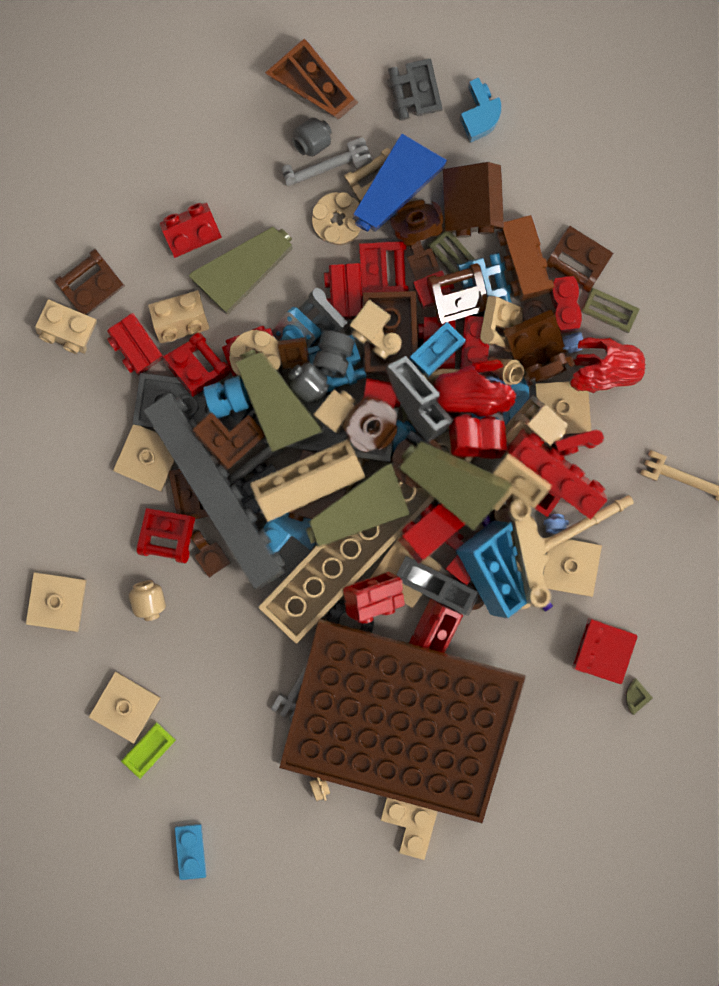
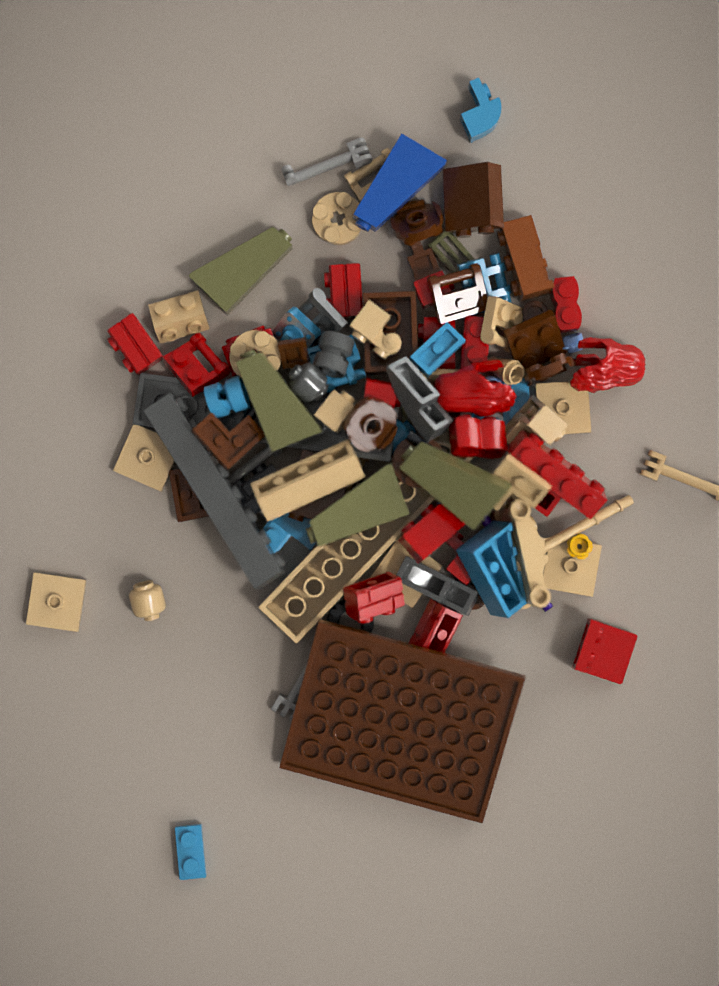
tan bracket [35,299,97,354] -> none
reddish brown plate [54,249,125,315] -> none
tan plate [89,672,161,744] -> none
lime tile [121,722,176,779] -> none
red plate [137,508,196,564] -> none
red bracket [160,203,222,258] -> none
reddish brown plate [191,531,231,578] -> none
dark orange wedge [265,38,359,119] -> none
dark grey head [292,117,332,157] -> none
tan plate [309,777,330,801] -> none
red plate [359,241,409,297] -> none
tan plate [381,798,438,860] -> none
dark grey plate [388,58,443,120] -> none
light blue plate [544,514,569,534] -> none
reddish brown plate [547,226,614,293] -> none
red plate [551,430,604,457] -> none
olive tile [581,287,640,333] -> none
olive tile [626,678,653,715] -> none
none -> yellow plate [567,534,593,560]

